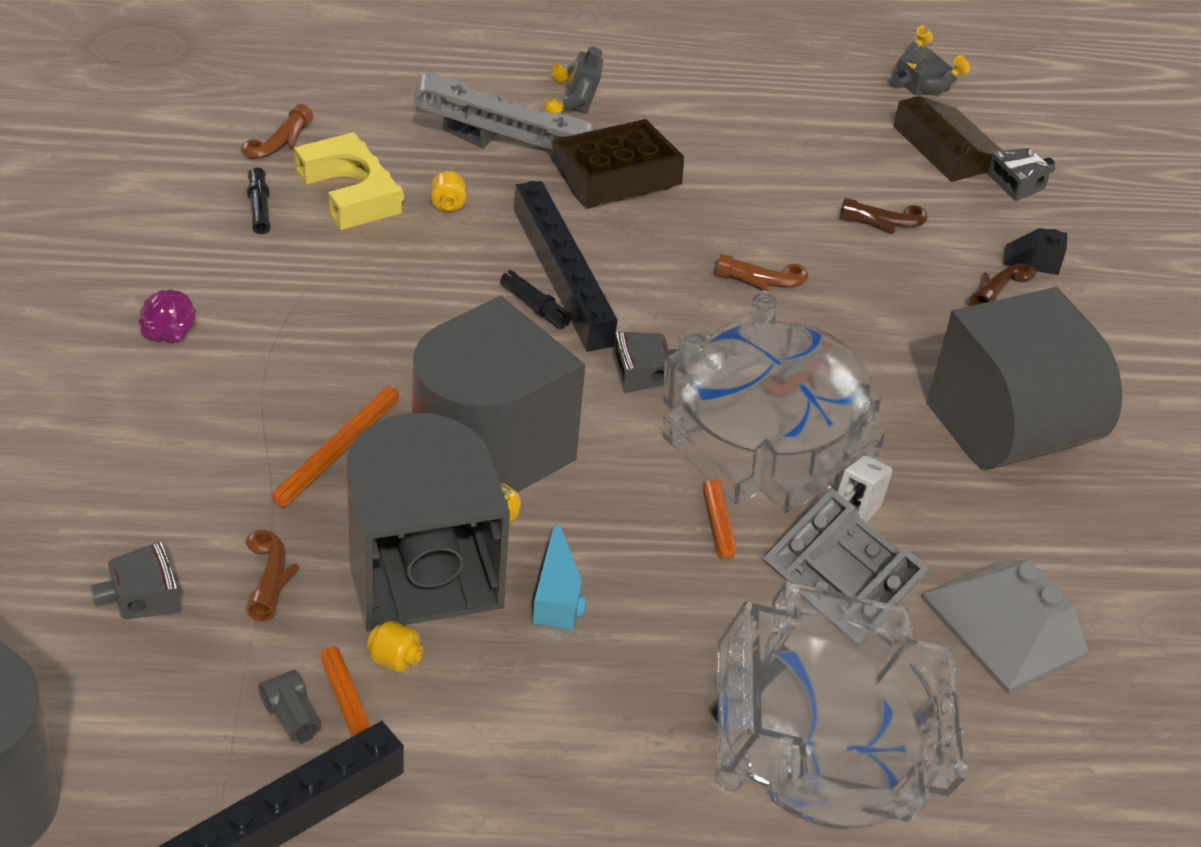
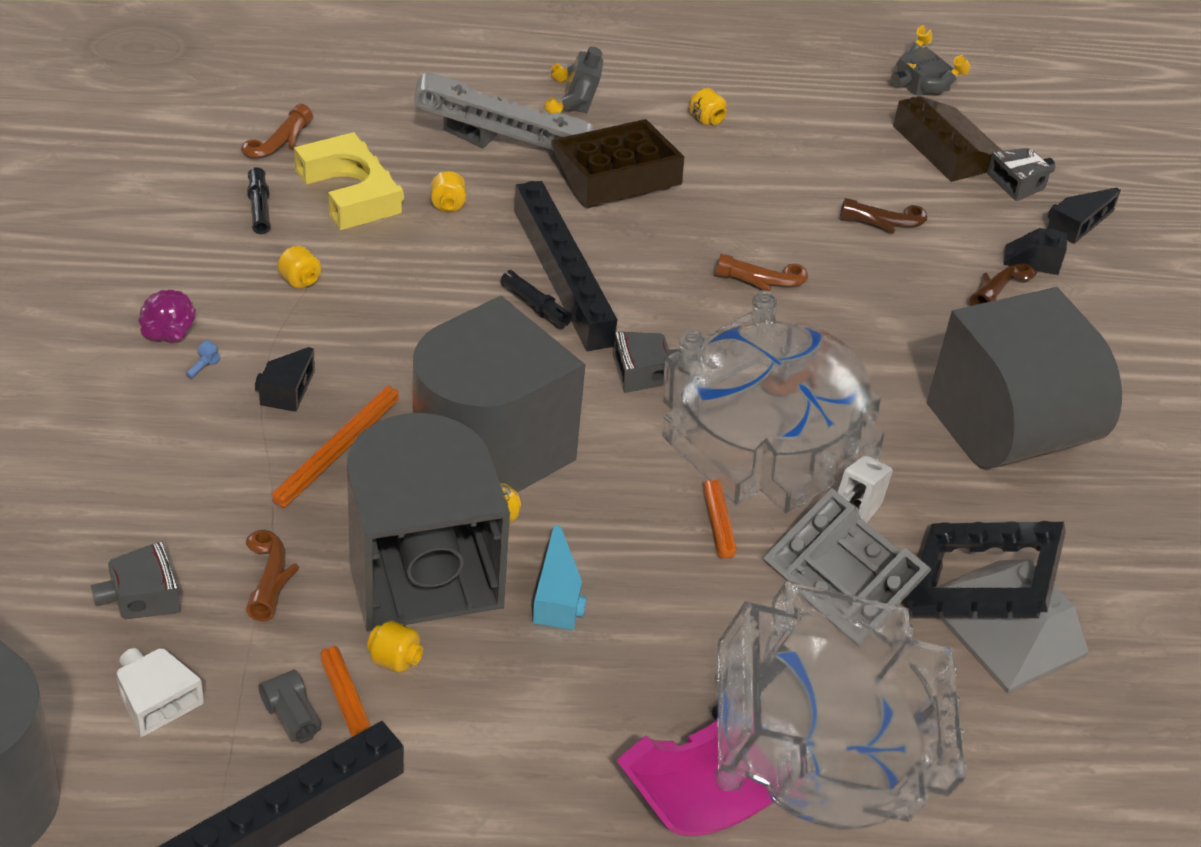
none -> white torso [116,648,204,738]
none -> medium blue hand [186,340,220,379]
none -> black slope [255,347,315,412]
none -> yellow head [277,245,321,289]
none -> dark pink panel [617,712,789,836]
none -> yellow head [689,88,727,125]
none -> black hinge [907,521,1066,619]
none -> black slope [1047,187,1121,244]

